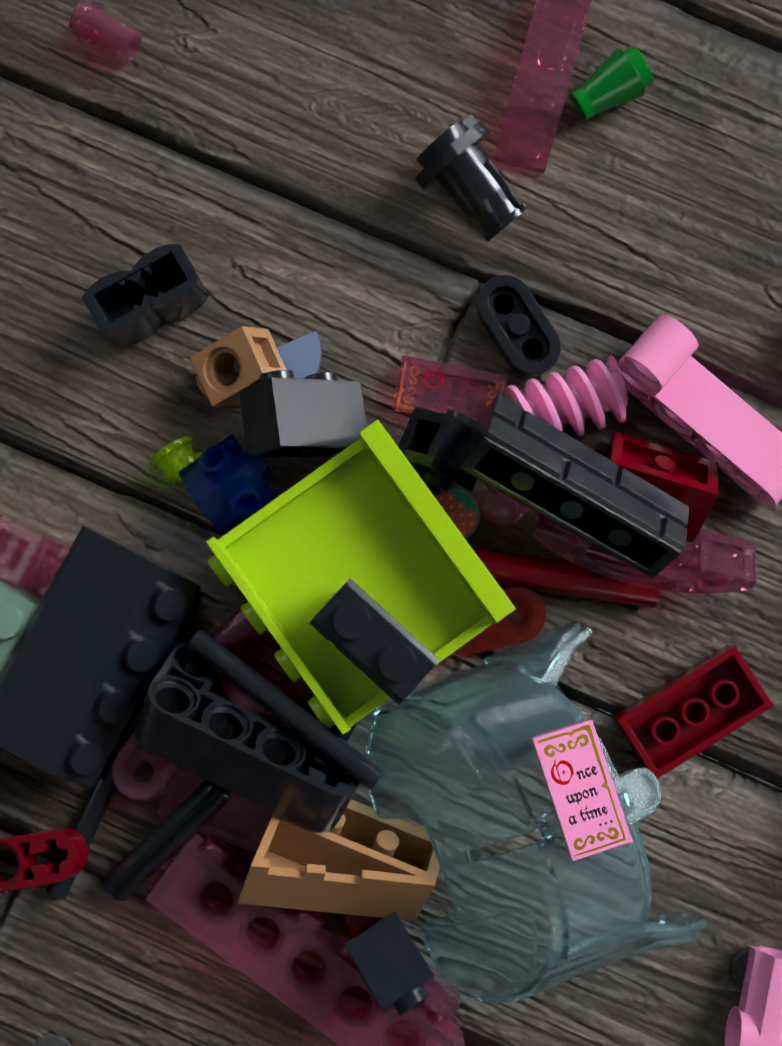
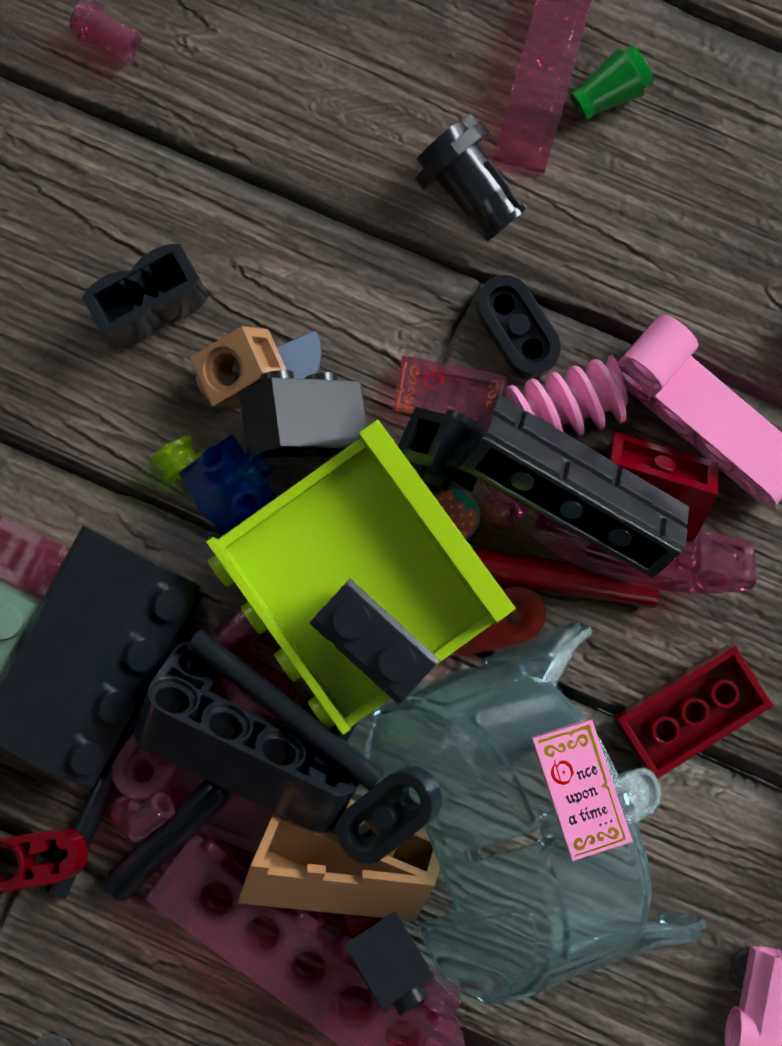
none -> clear pink arm [111,792,175,842]
none -> black plate [337,766,442,864]

